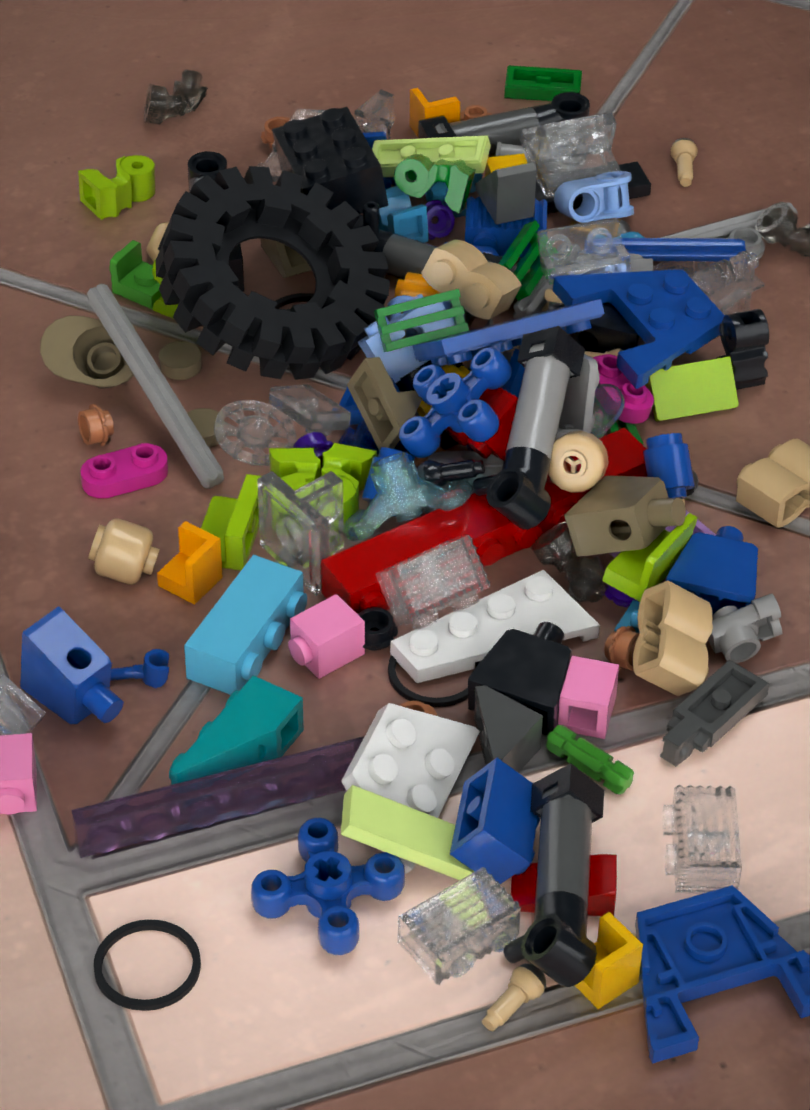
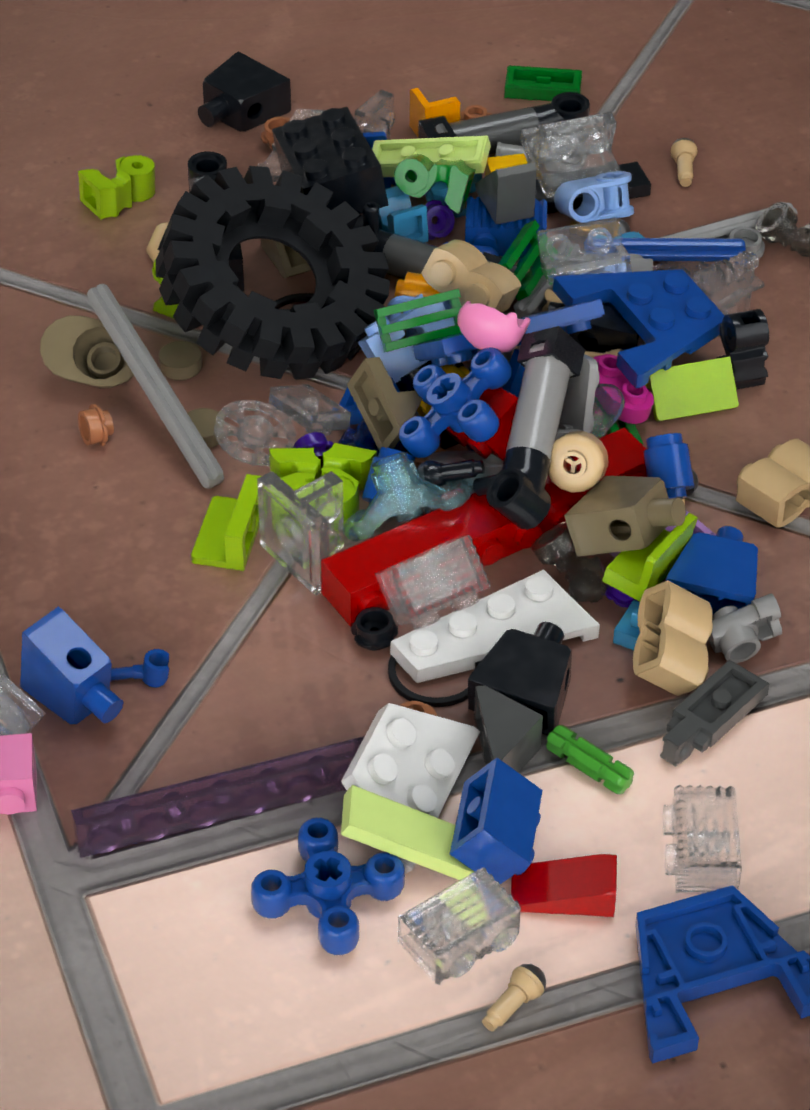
dark pink plate [80,443,168,498] -> none
tan head [88,518,160,585] -> none
black piece [94,919,201,1011] -> none
bright green bracket [109,240,162,309] -> none
clear smoke arm [144,69,208,125] -> none
light orange panel [157,521,223,605] -> none
teal slope [169,675,304,806] -> none
medium azure brick [184,554,307,695] -> none
bright pink brick [288,594,365,679] -> none
black piece [503,763,604,987] -> none
bright pink brick [558,656,619,739] -> none
yellow panel [574,912,643,1009] -> none
nougat plate [604,626,640,671] -> none
none -> black torso [198,51,291,132]
none -> bright pink hair [457,301,531,353]

